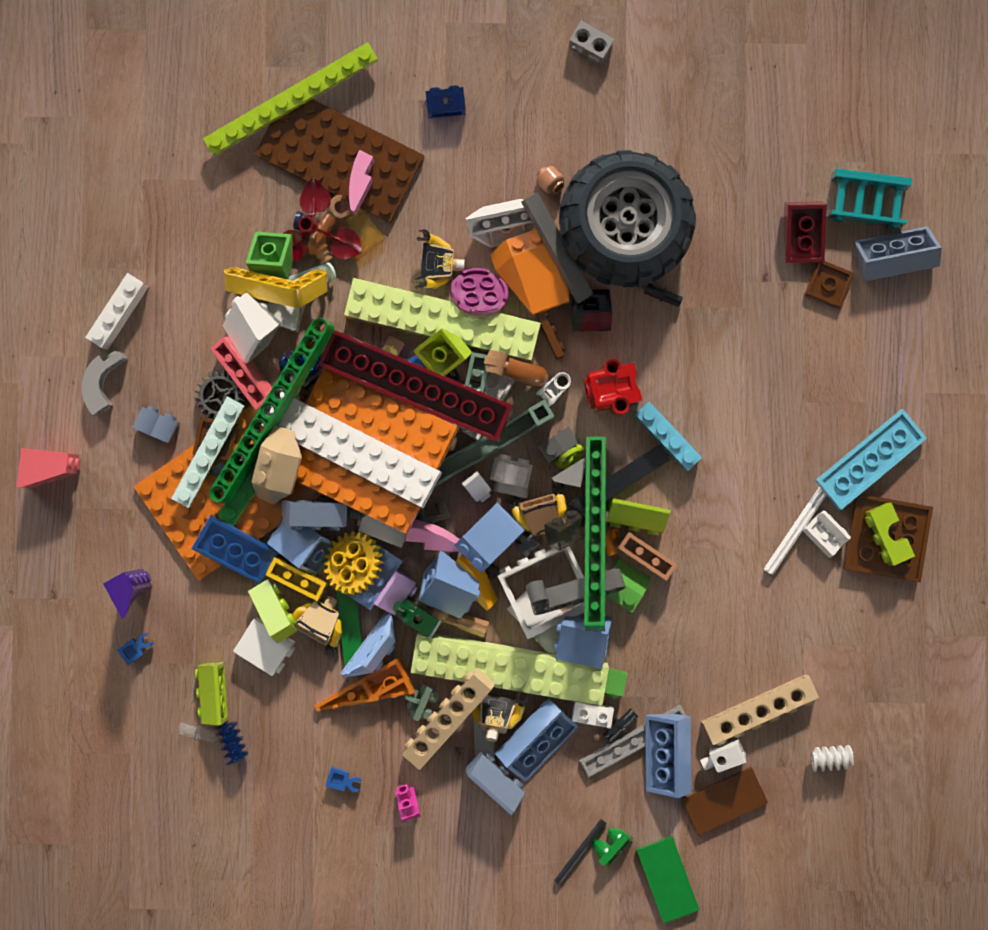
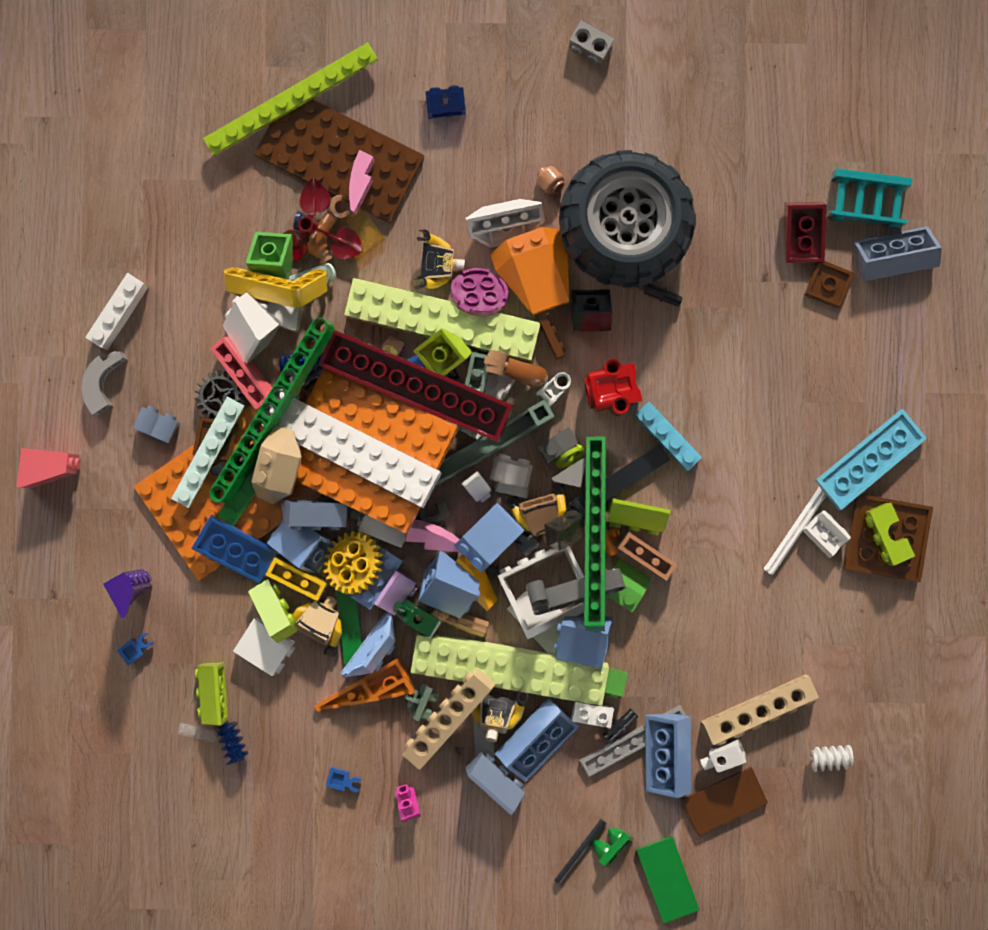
dark grey tile [521,192,594,303] -> none

